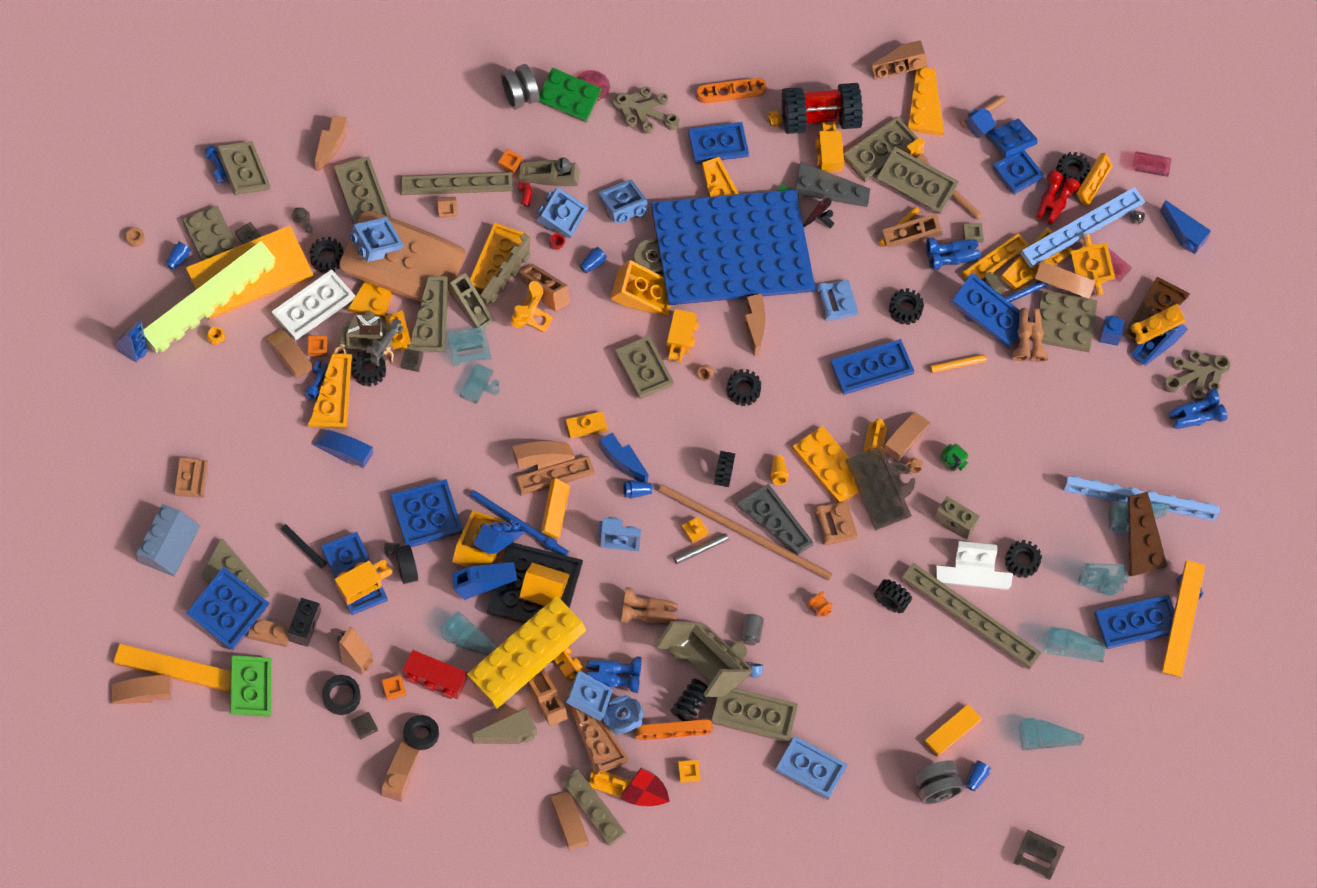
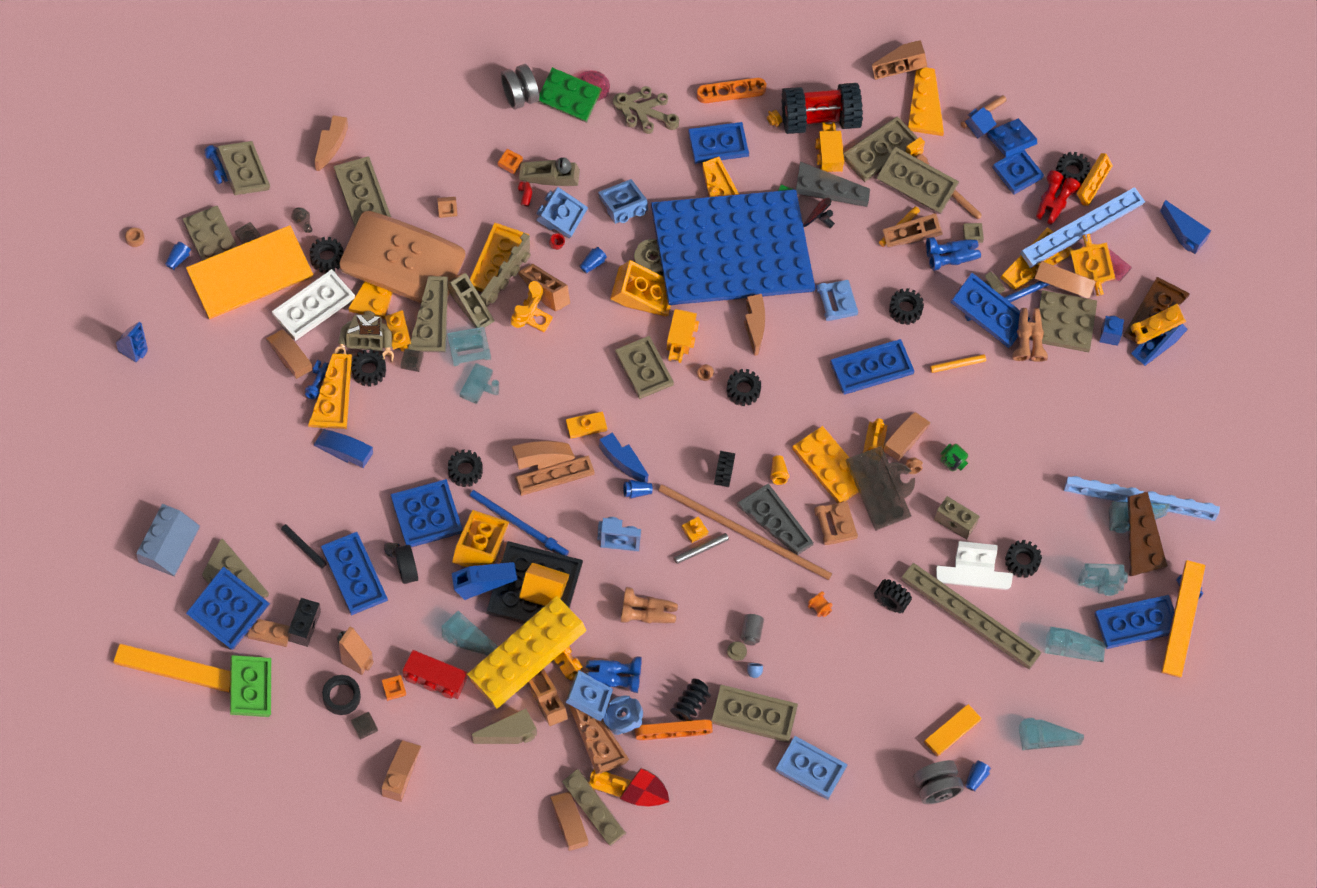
nougat slope [111,675,172,704] -> none
yellowish green brick [144,241,275,353] -> none
nougat plate [175,458,208,498] -> none
light orange plate [207,327,226,345] -> none
orange plate [308,336,328,356] -> none
light orange brick [335,560,393,605] -> none
medium blue plate [350,217,404,262] -> none
flat silver bar [367,318,404,367] -> none
dark tan tile [401,172,512,195] -> none
black tyre [403,715,439,750] -> none
blue slope [473,520,525,554] -> none
light orange tile [540,478,570,539] -> none
dark tan windscreen [655,621,752,697] -> none
light orange plate [678,760,700,783] -> none
light orange tile [962,233,1030,281] -> none
clear smoke plate [1013,830,1065,880] -> none
clear smoke hinge [1130,210,1145,225] -> none
clear pink plate [1132,151,1171,177] -> none
dark tan plant [1164,350,1230,401] -> none
blue piece [1168,388,1227,429] -> none
none -> black tyre [448,449,483,487]

